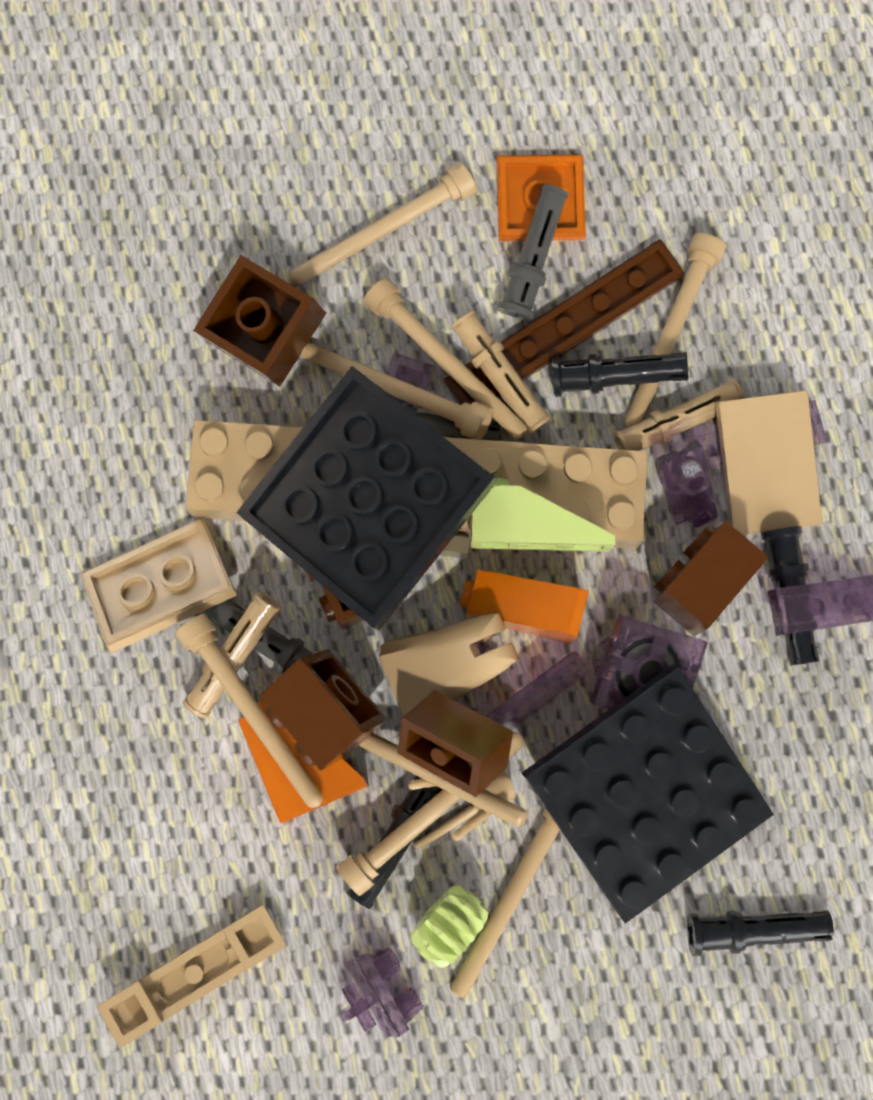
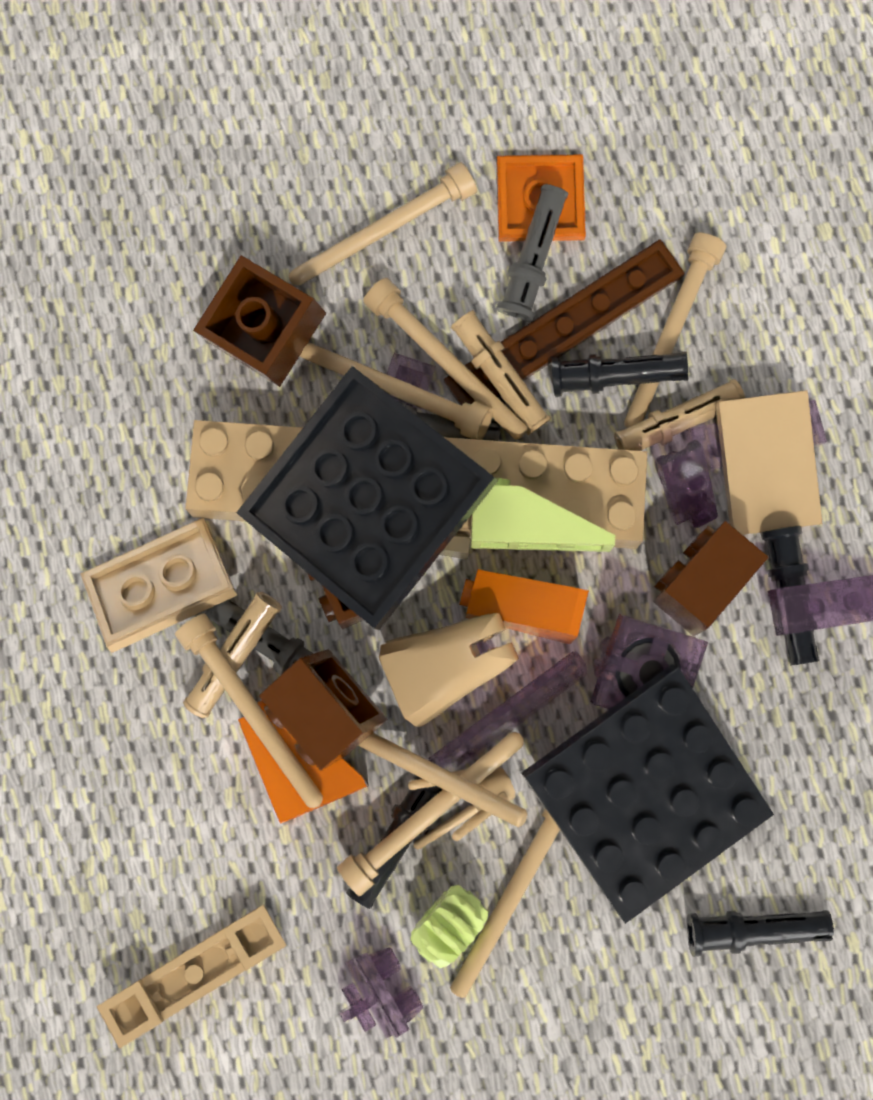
reddish brown brick [397,690,514,797] -> none

